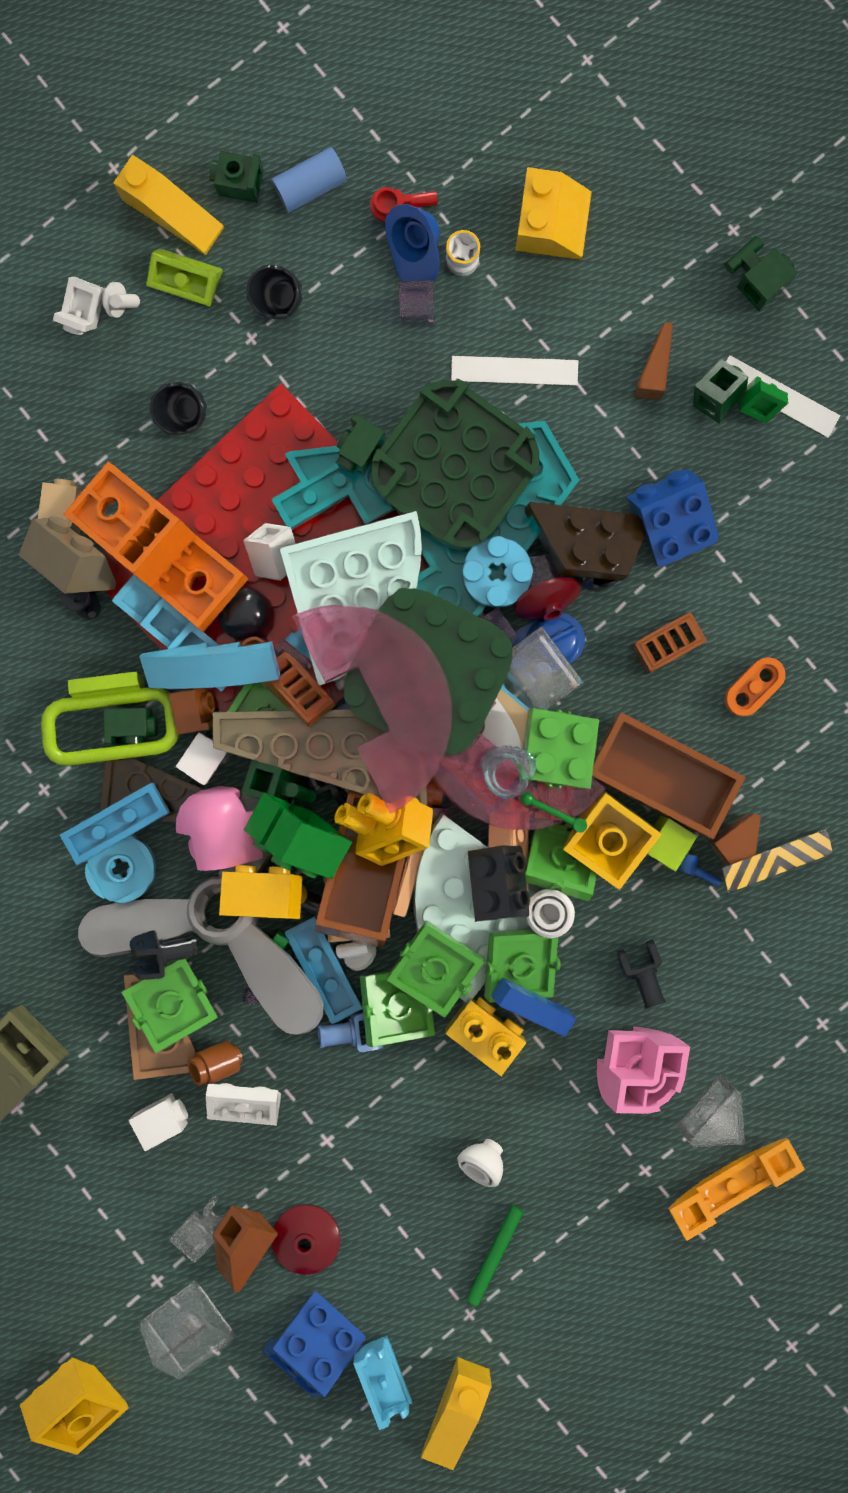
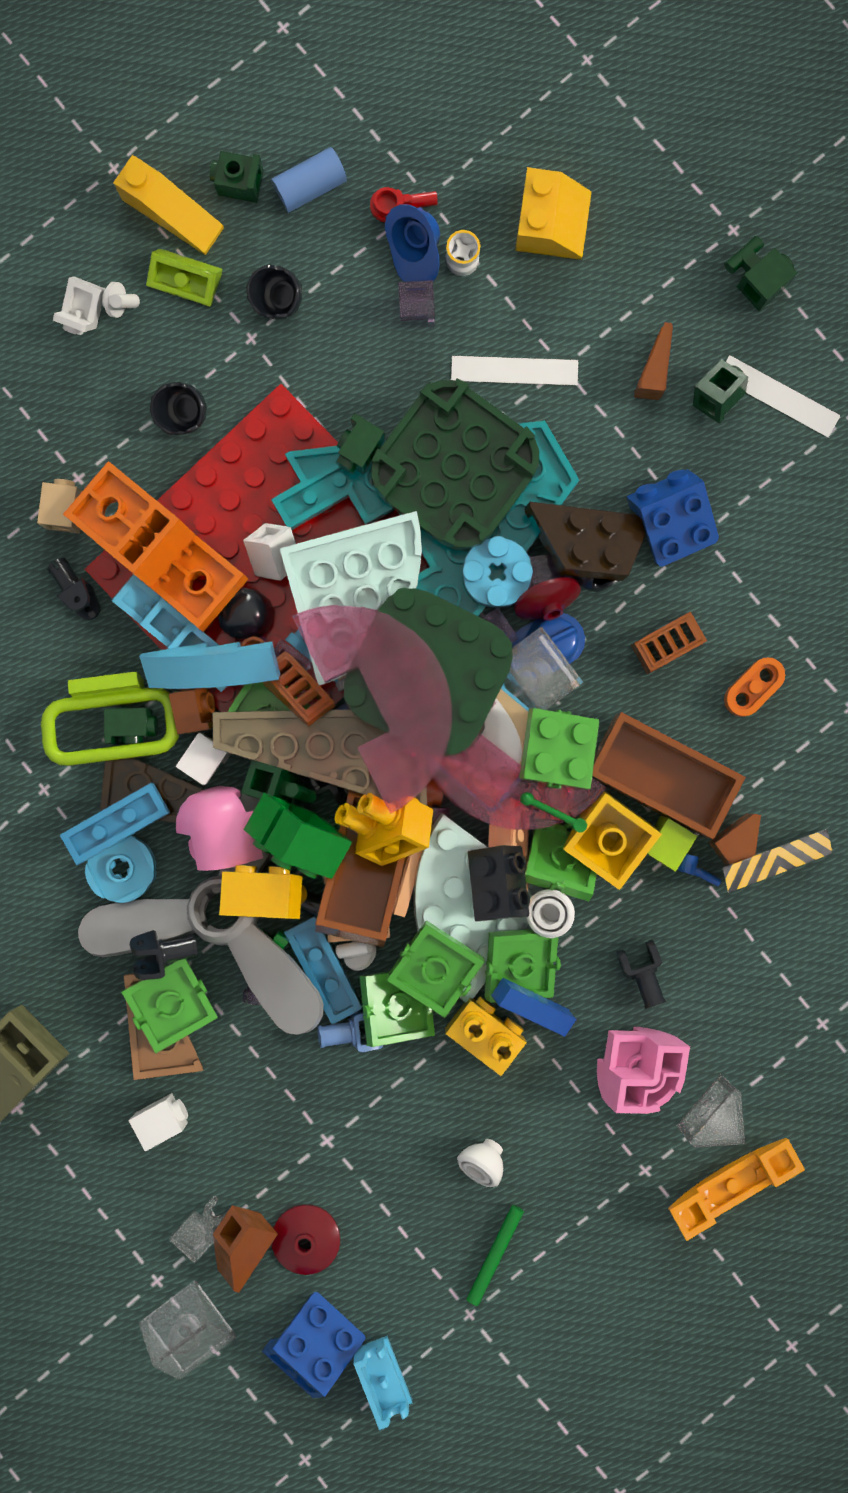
dark tan slope [19,516,117,594] -> none
yellow slope [20,1358,129,1455] -> none
dark orange brick [188,1040,243,1086] -> none
white bracket [206,1083,281,1126] -> none
yellow slope [421,1357,492,1470] -> none
clear light blue piece [478,745,537,799] -> none
green tile [738,376,789,423] -> none

